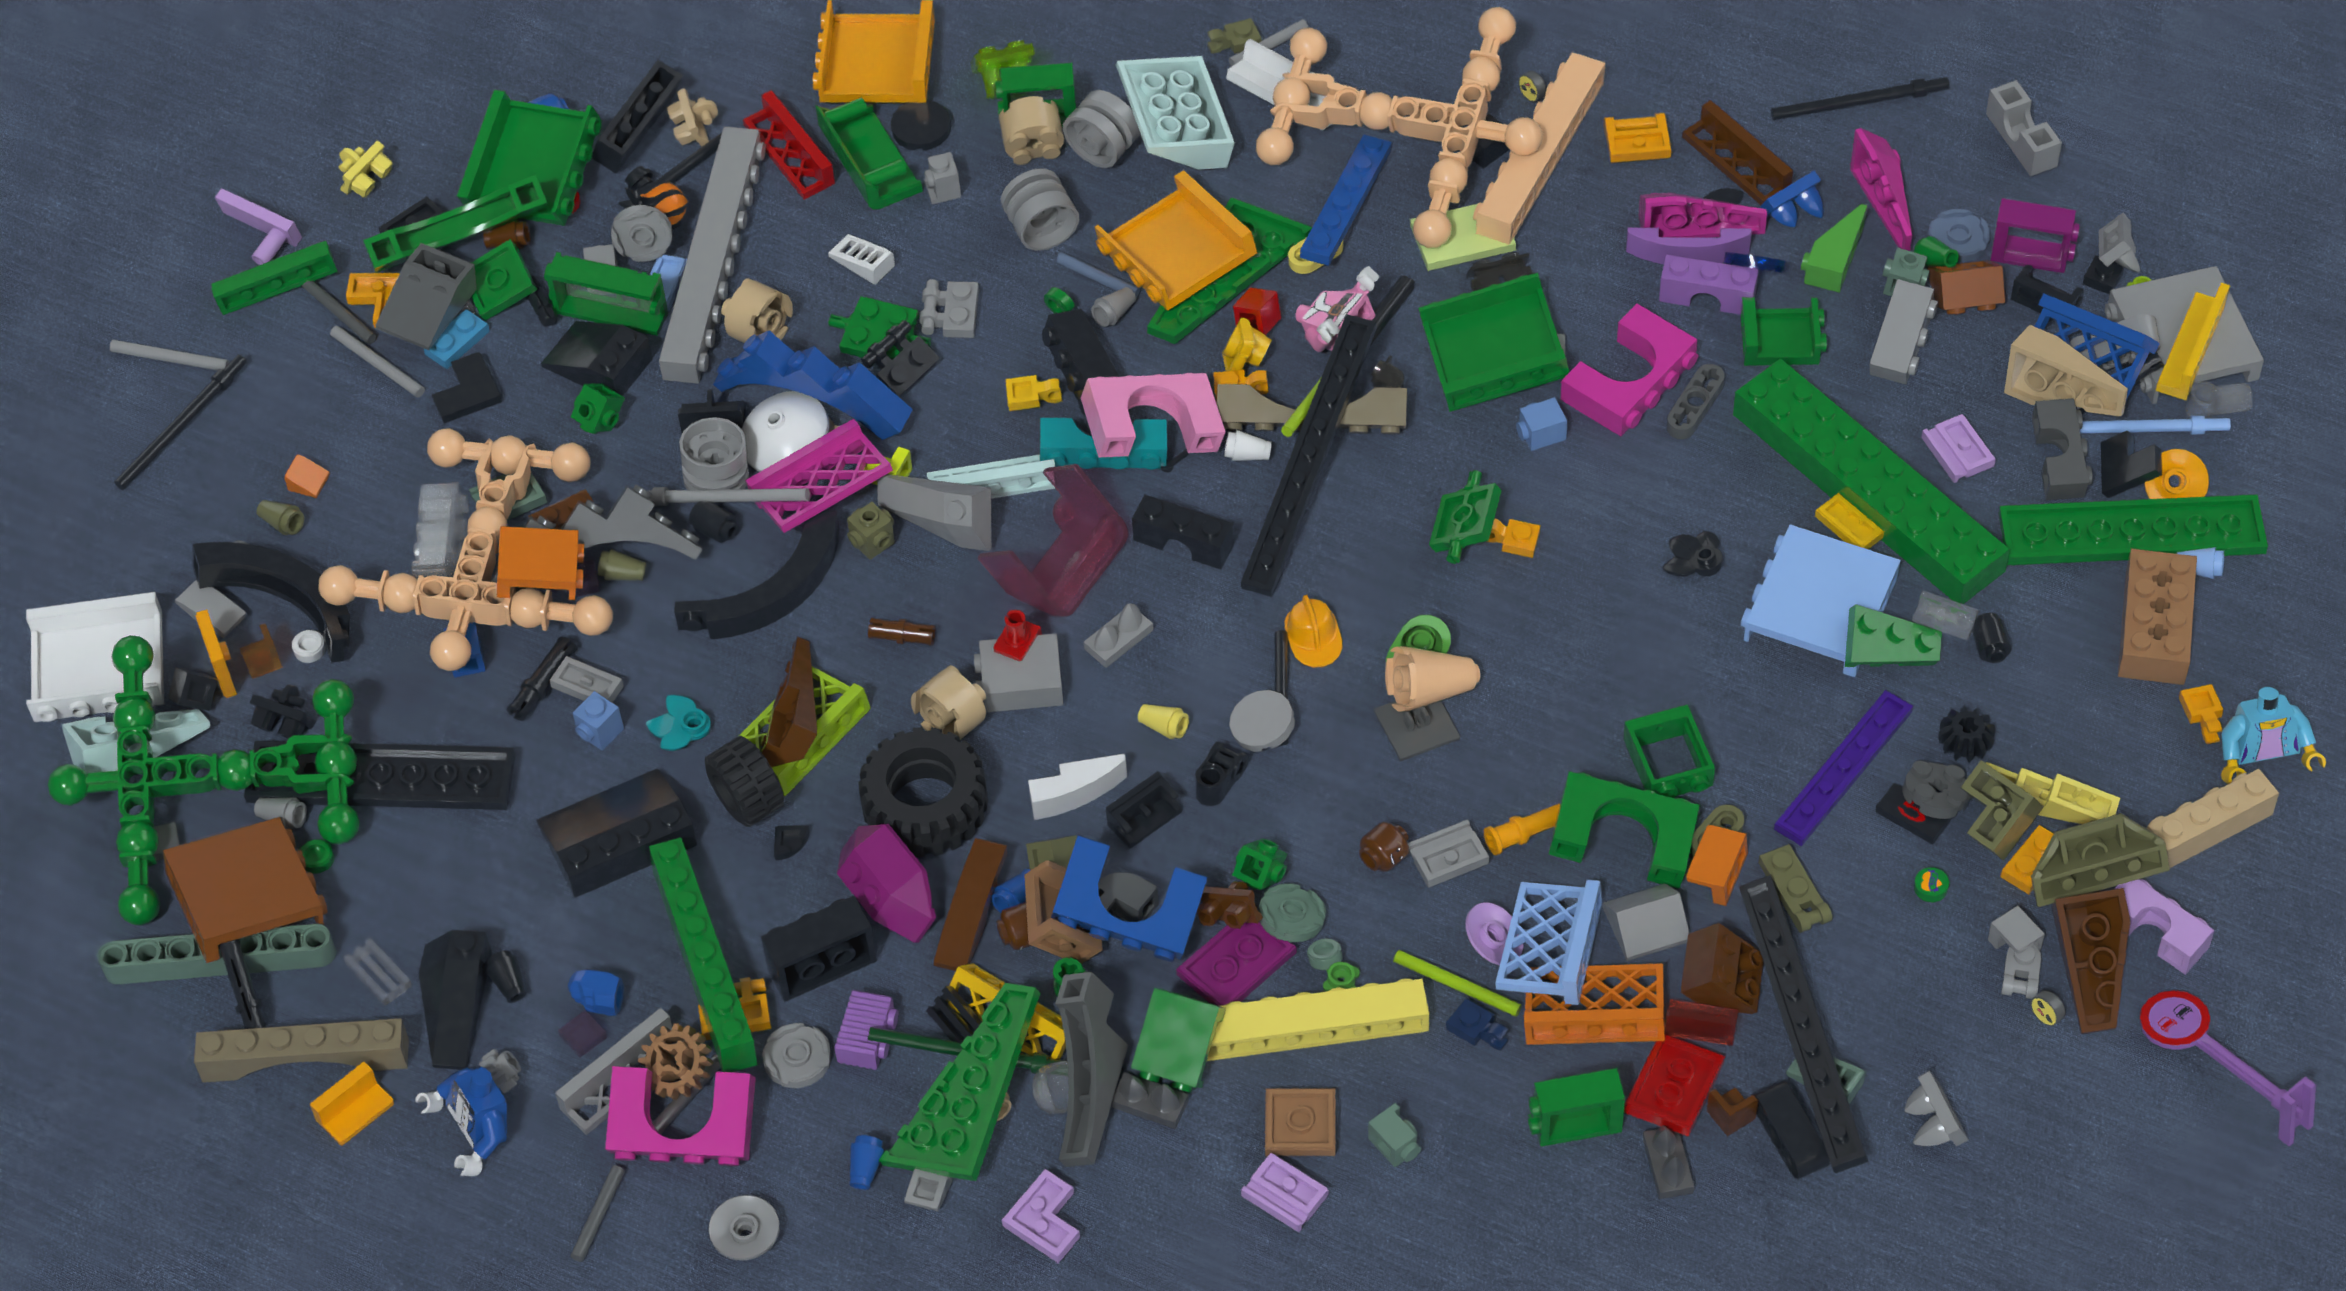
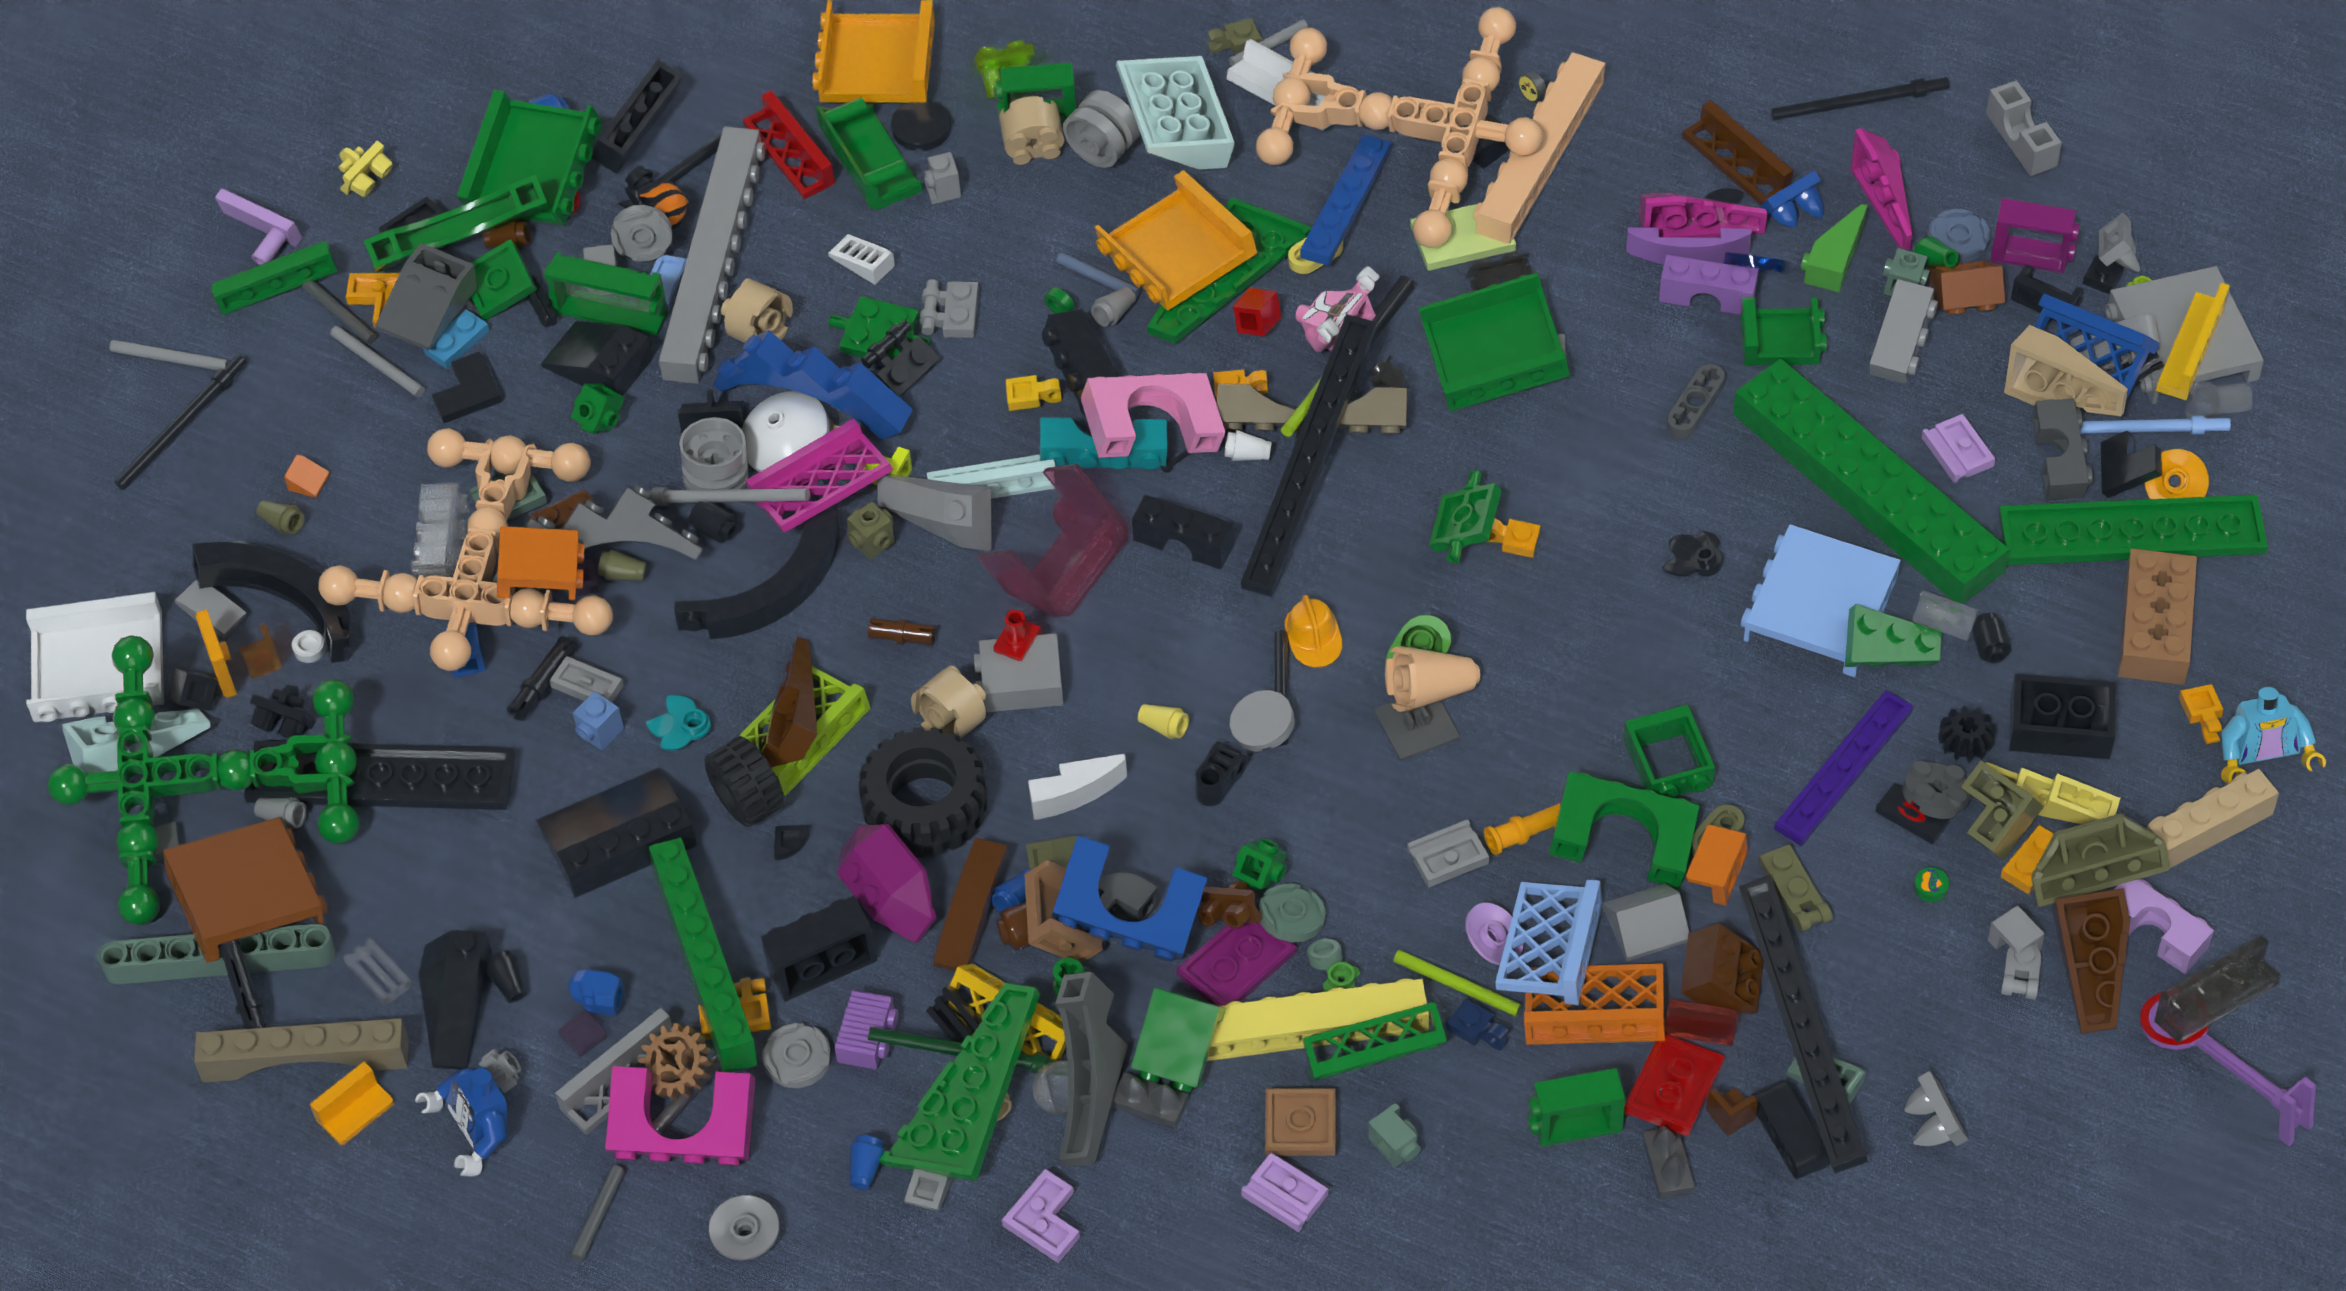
green tile [300,839,334,874] -> none
tan hips [667,88,718,147] -> none
light grey wheel [1001,168,1079,251] -> none
light grey tile [1083,603,1153,668] -> none
black hinge [1106,771,1182,849] -> none
yellow piece [1222,318,1272,371] -> none
reddish brown head [1359,822,1409,872] -> none
medium blue brick [1516,397,1567,451] -> none
dark pink arch [1560,304,1698,437] -> none
light orange plate [1604,113,1671,163] -> none
yellow plate [1815,493,1884,549] -> none
tile [2031,991,2065,1026] -> none
light blue cone [2177,547,2224,579] -> none
none -> green fence [1302,1002,1447,1082]
none -> black brick [2009,674,2116,759]
none -> clear smoke fence [2154,935,2281,1043]

